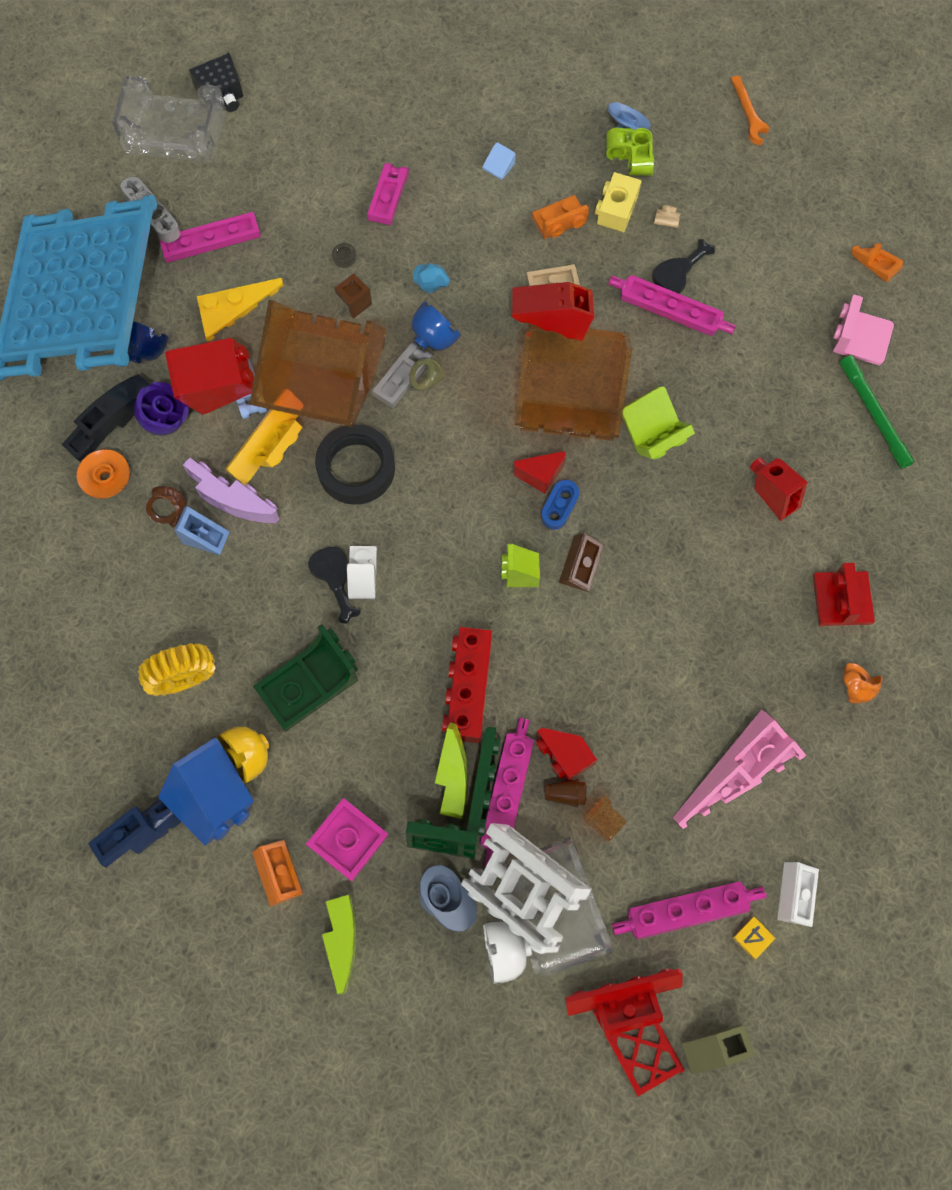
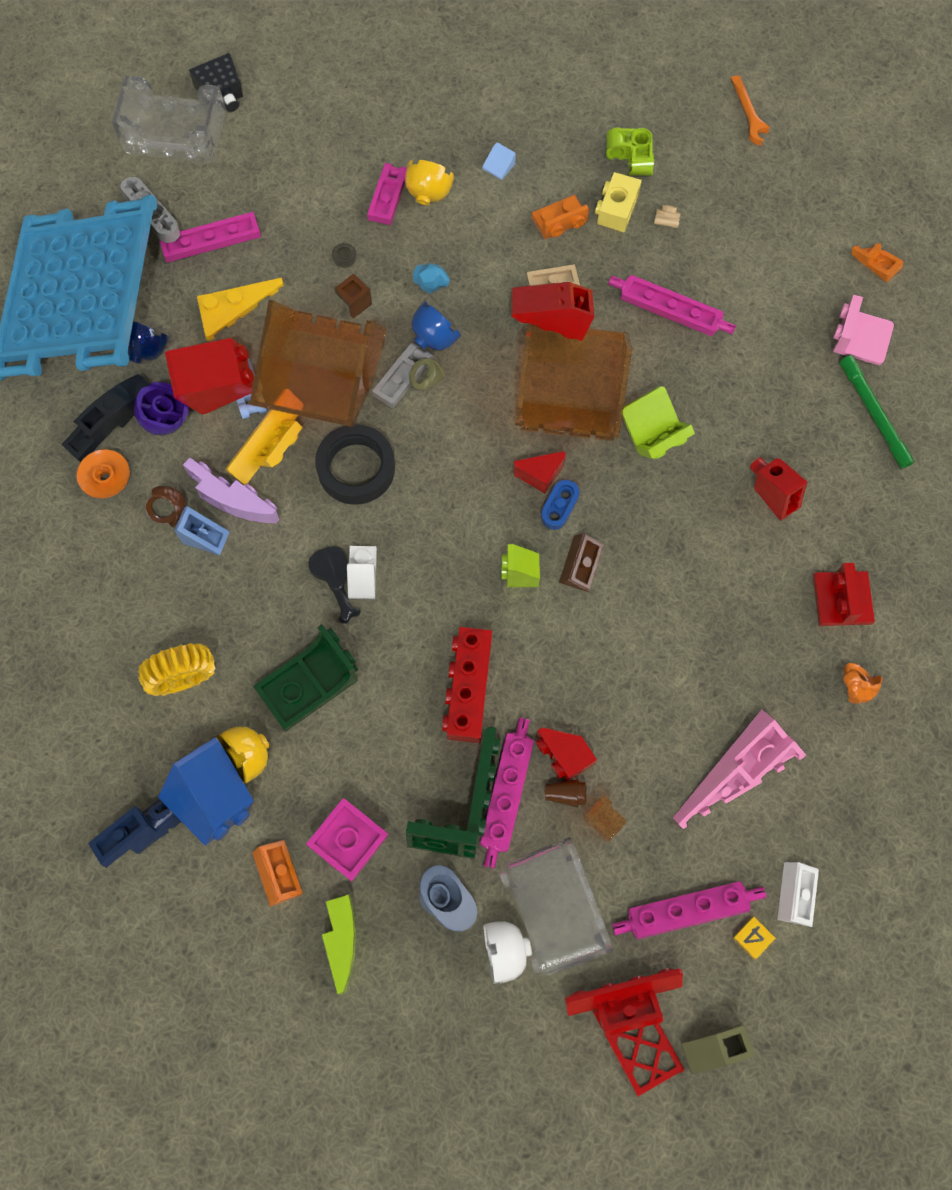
lime slope [435,723,468,819] -> none
white fence [461,823,592,954] -> none
medium blue dish [608,102,651,130] -> none
black piece [652,239,715,294] -> none
none -> yellow cylinder [405,160,454,205]

